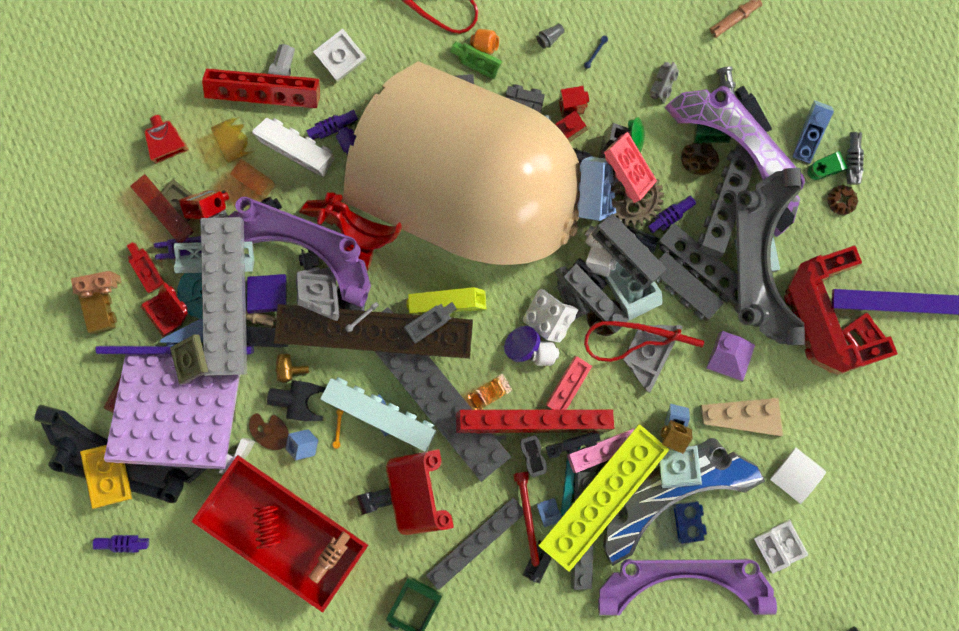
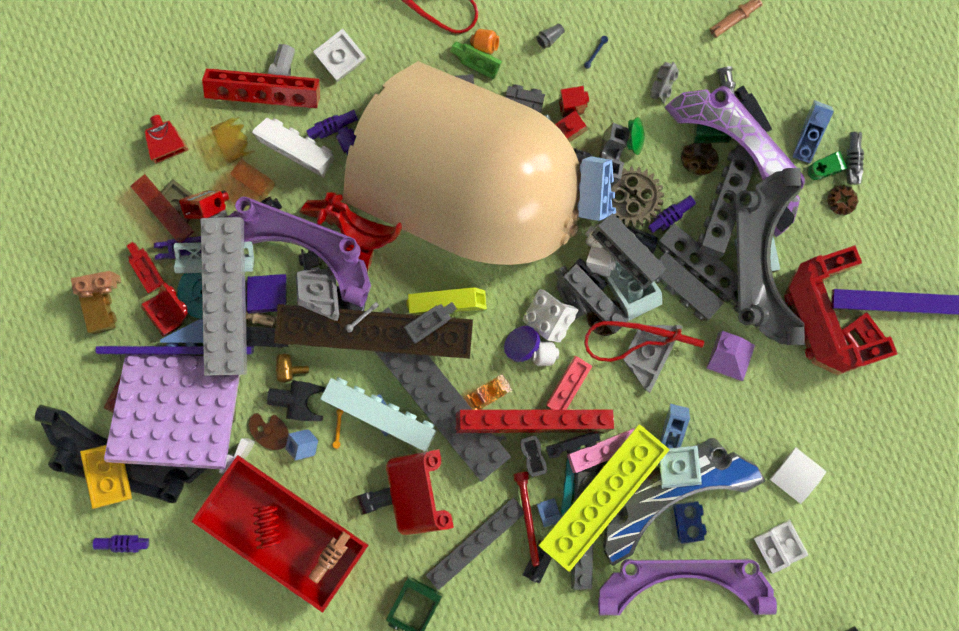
olive tile [170,335,208,385] -> none
coral plate [604,132,657,203] -> none
pearl gold brick [660,420,693,454] -> none
tan wing [701,398,783,436] -> none

